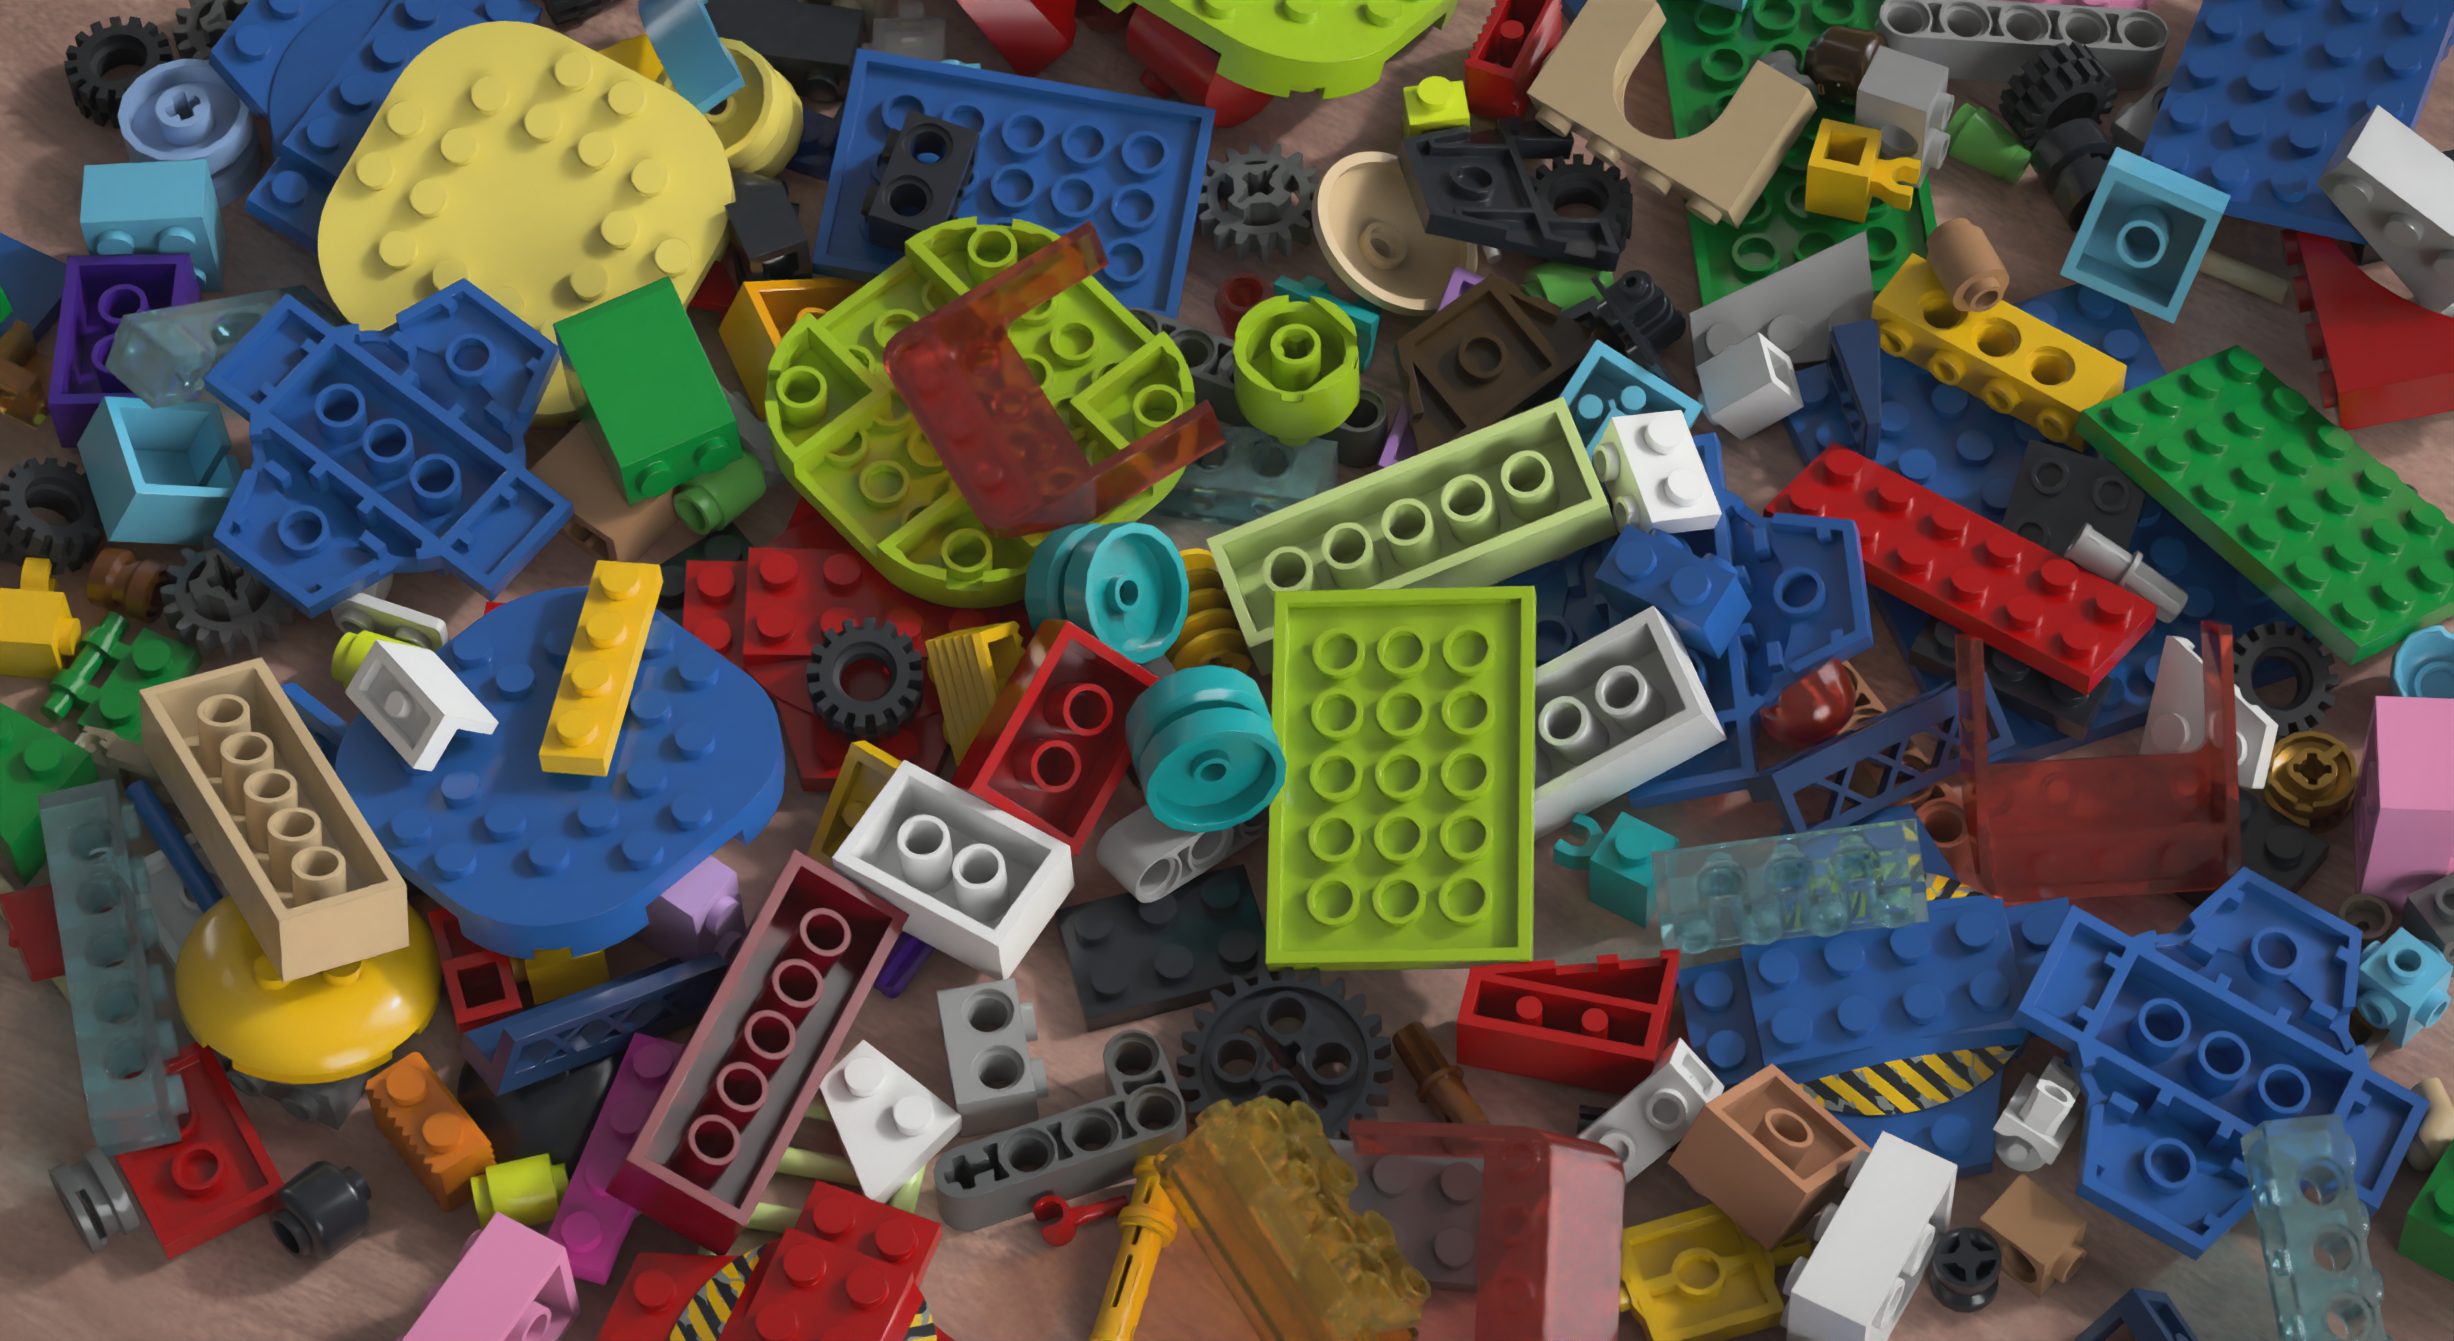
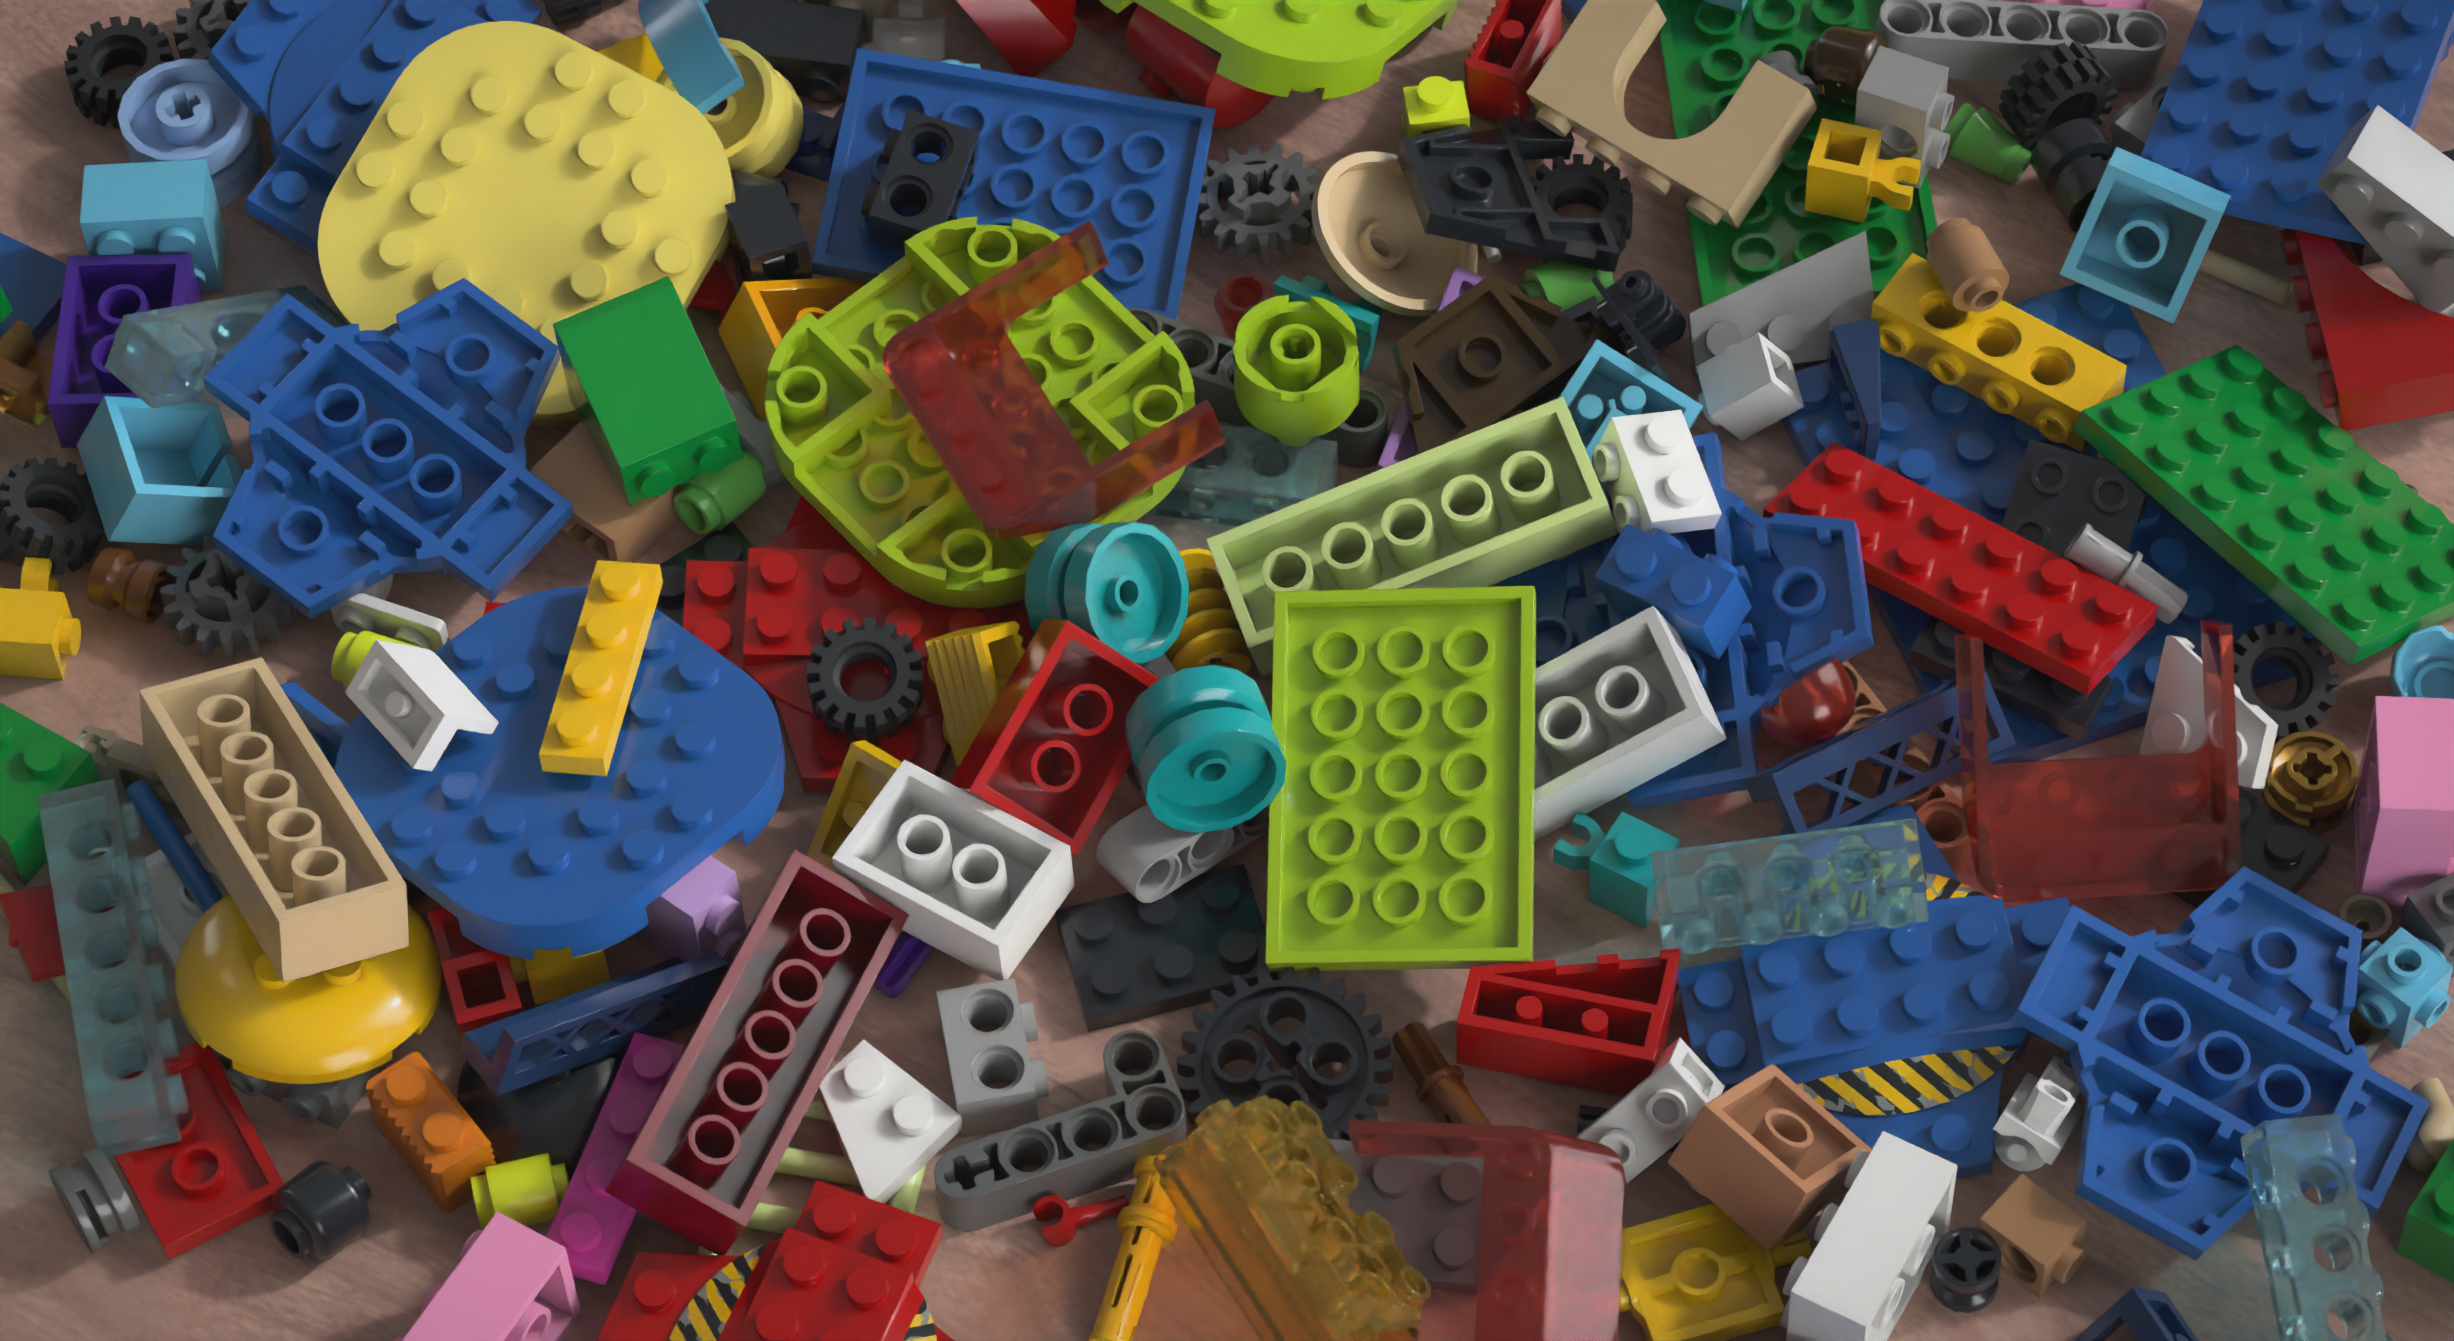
green plate [40,611,202,745] -> none

